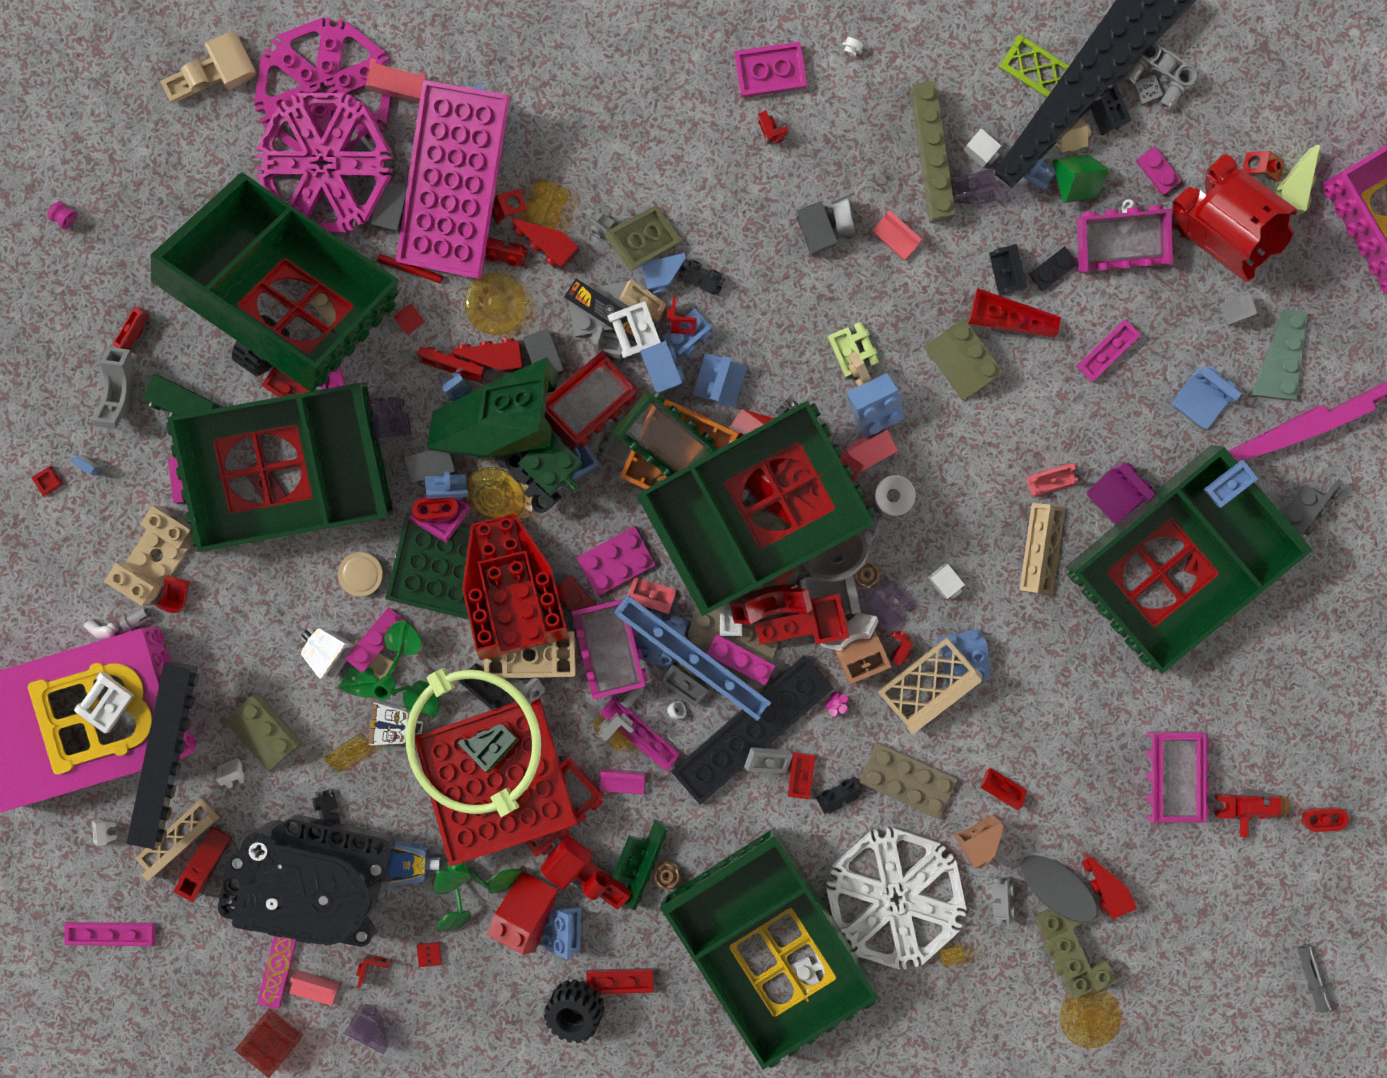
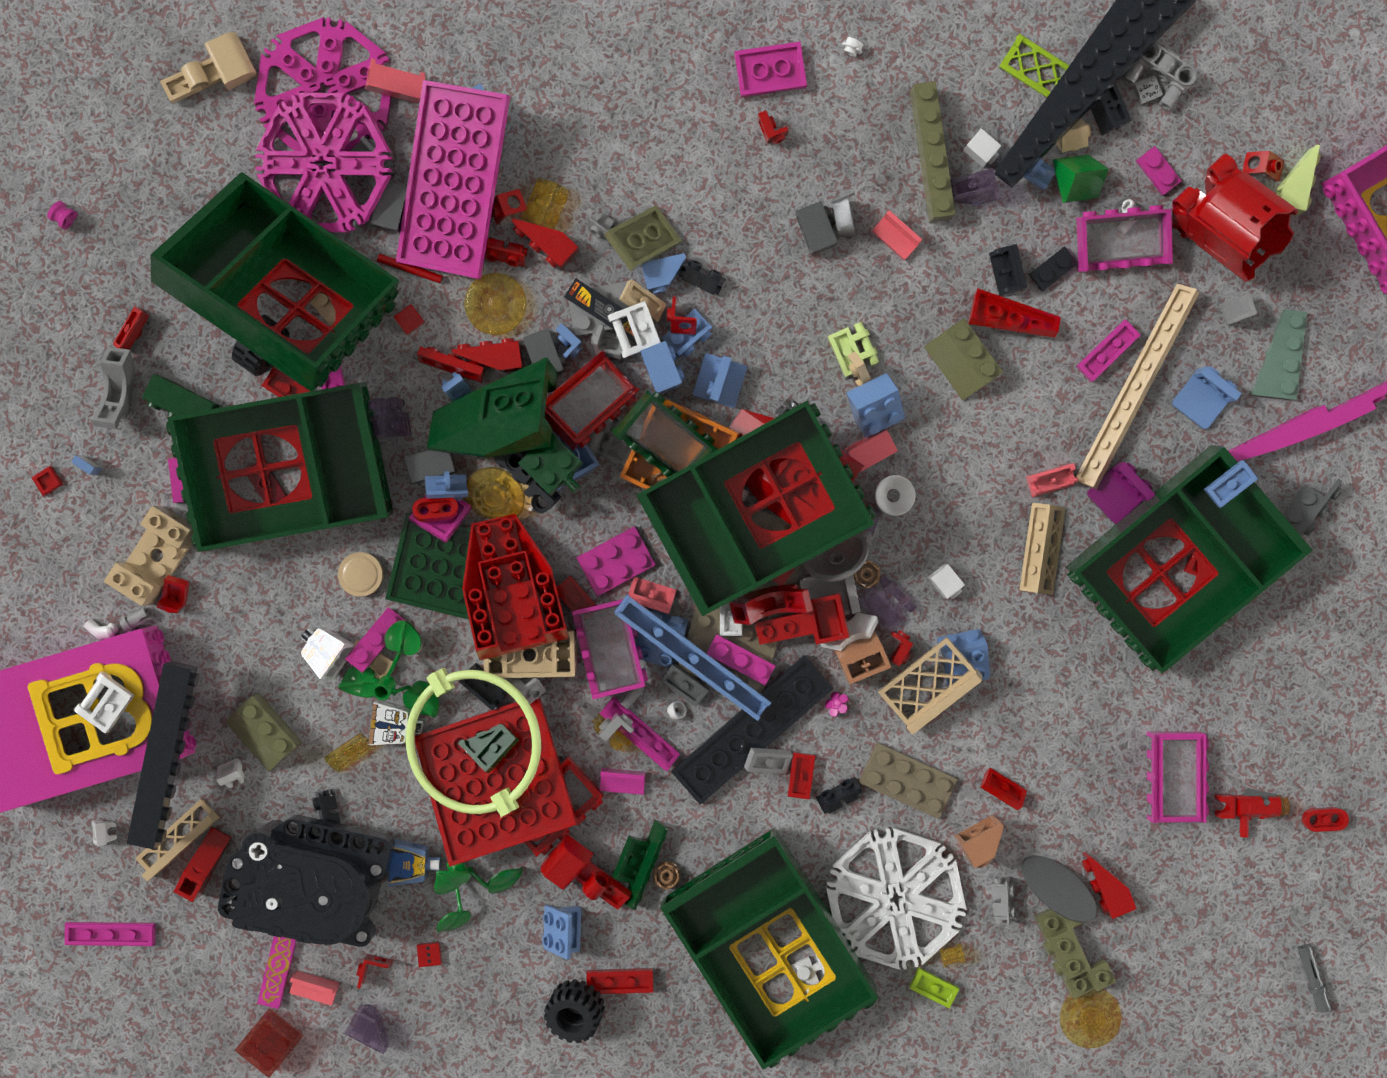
red slope [487,871,559,955] -> none
none -> medium blue bracket [556,323,582,360]
none -> lime plate [909,967,959,1009]
none -> tan plate [1075,284,1199,490]

